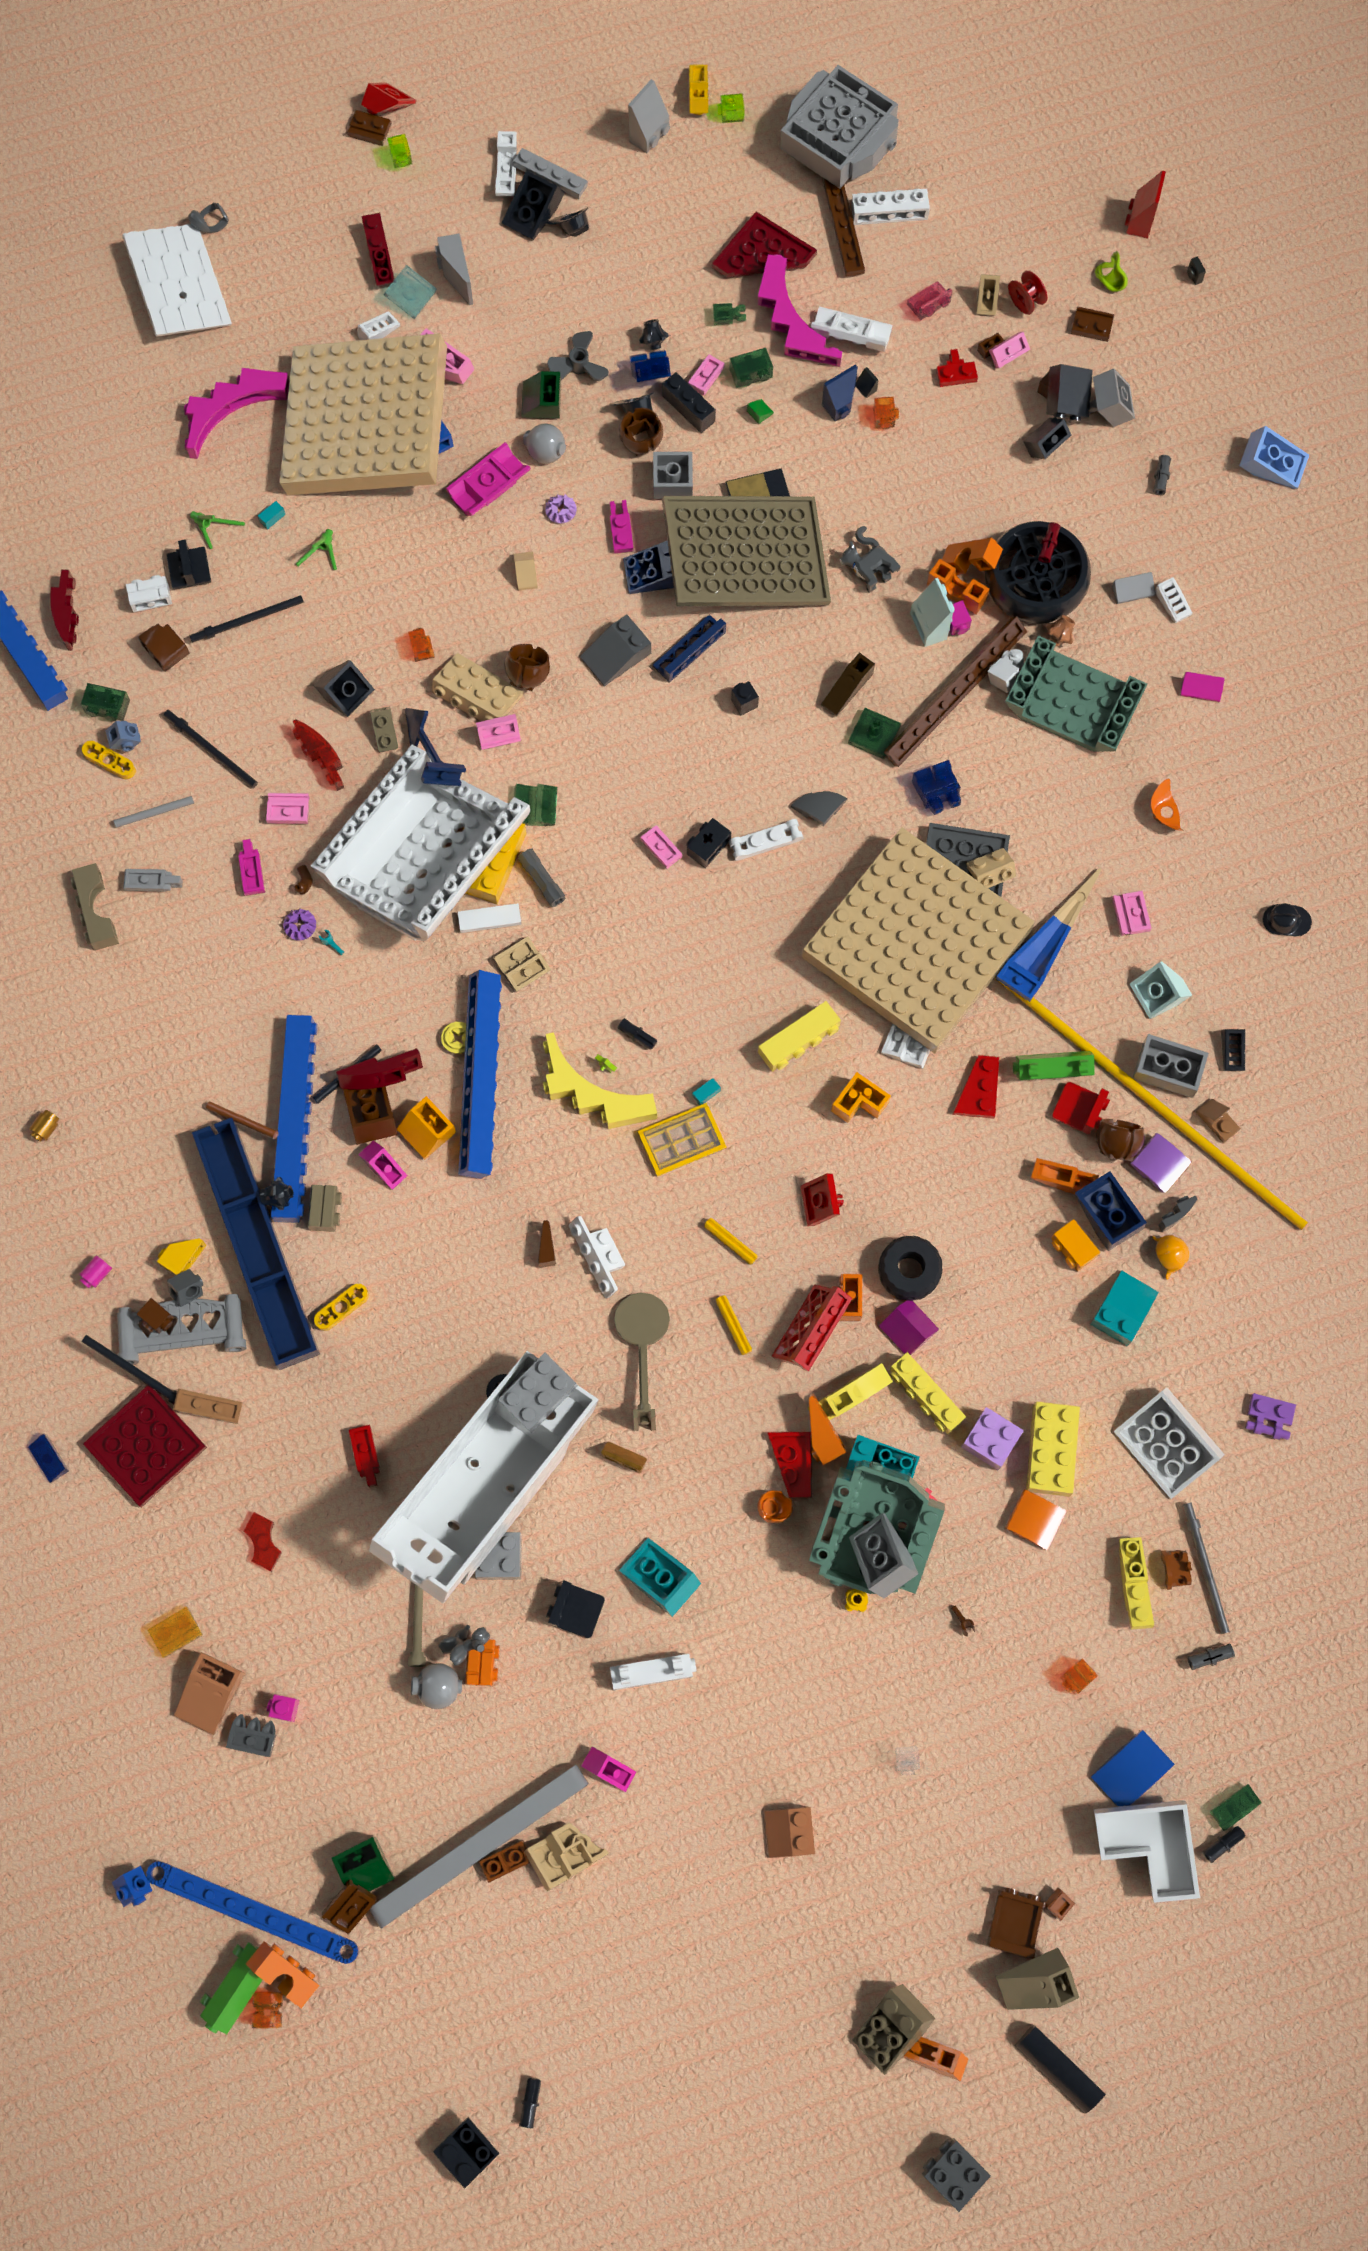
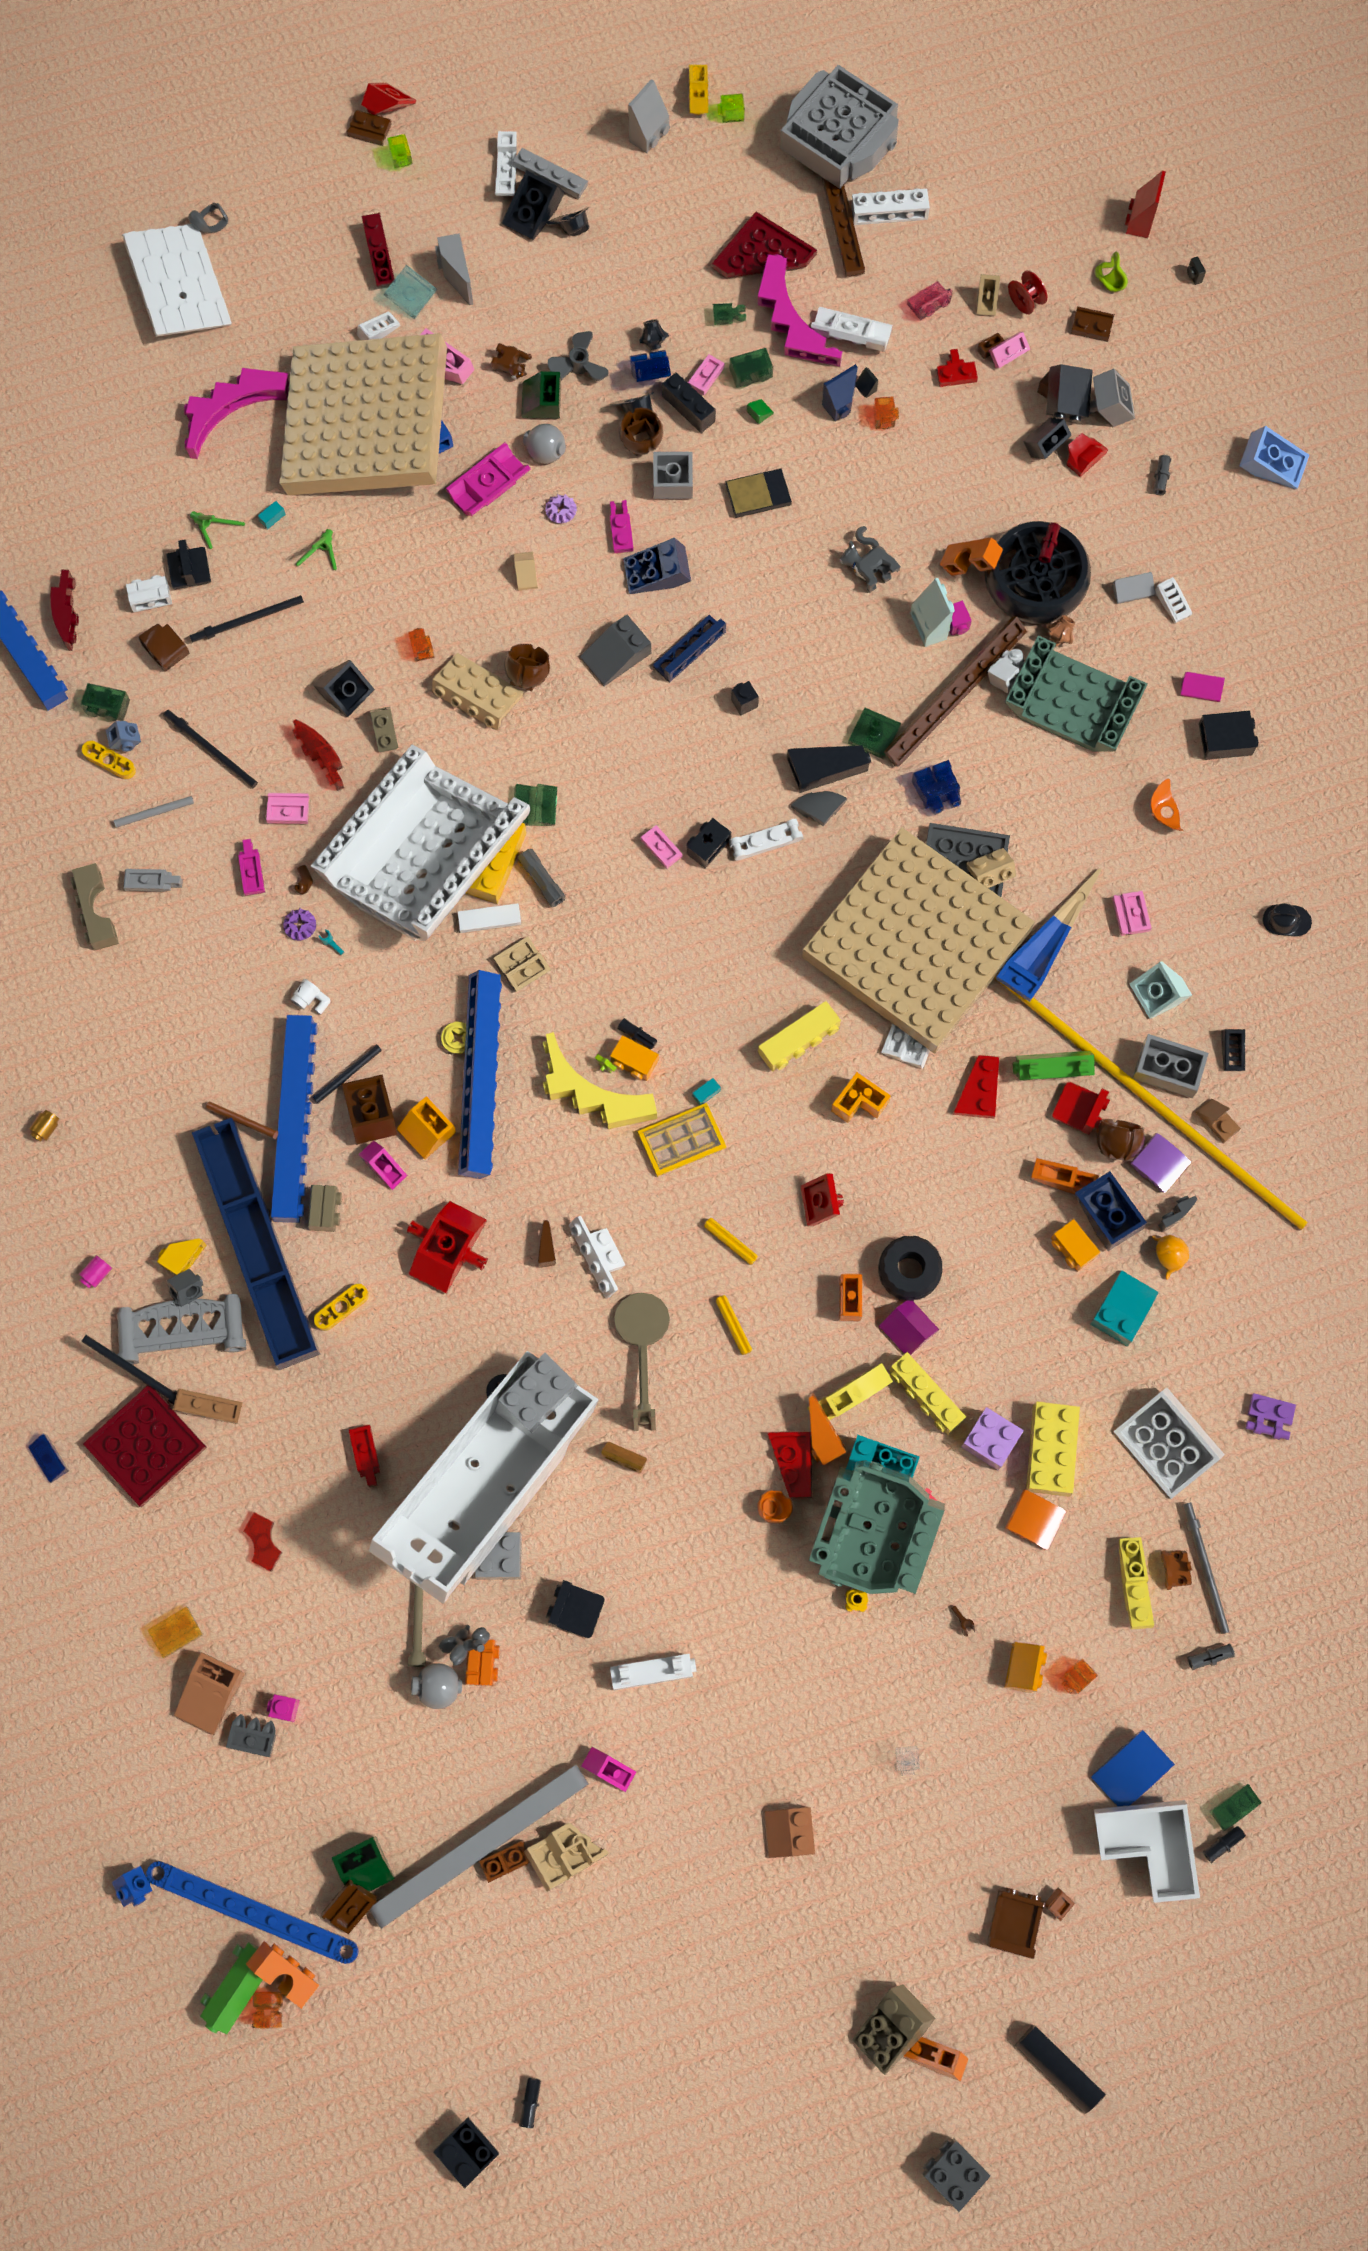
reddish brown brick [137,1298,174,1334] -> none
black rock [260,1177,294,1210] -> none
dark red slope [336,1048,423,1089] -> none
dark blue piece [405,708,466,786] -> none
bright pink plate [476,714,521,750] -> none
teal slope [619,1538,701,1617] -> none
dark tan plate [662,496,831,606] -> none
red fence [772,1284,852,1372] -> none
dark brown slope [821,652,875,717] -> none
light grey slope [849,1513,918,1598] -> none
orange arch [927,559,989,614] -> none
dark tan slope [995,1948,1079,2010] -> none
none -> white piece [291,979,331,1015]
none -> red slope [407,1201,488,1294]
none -> reddish brown animal [491,343,532,380]
none -> light orange piece [610,1035,659,1081]
none -> black slope [787,745,871,793]
none -> light orange slope [1004,1642,1047,1694]
none -> red slope [1067,433,1108,477]
none -> black brick [1198,710,1258,760]

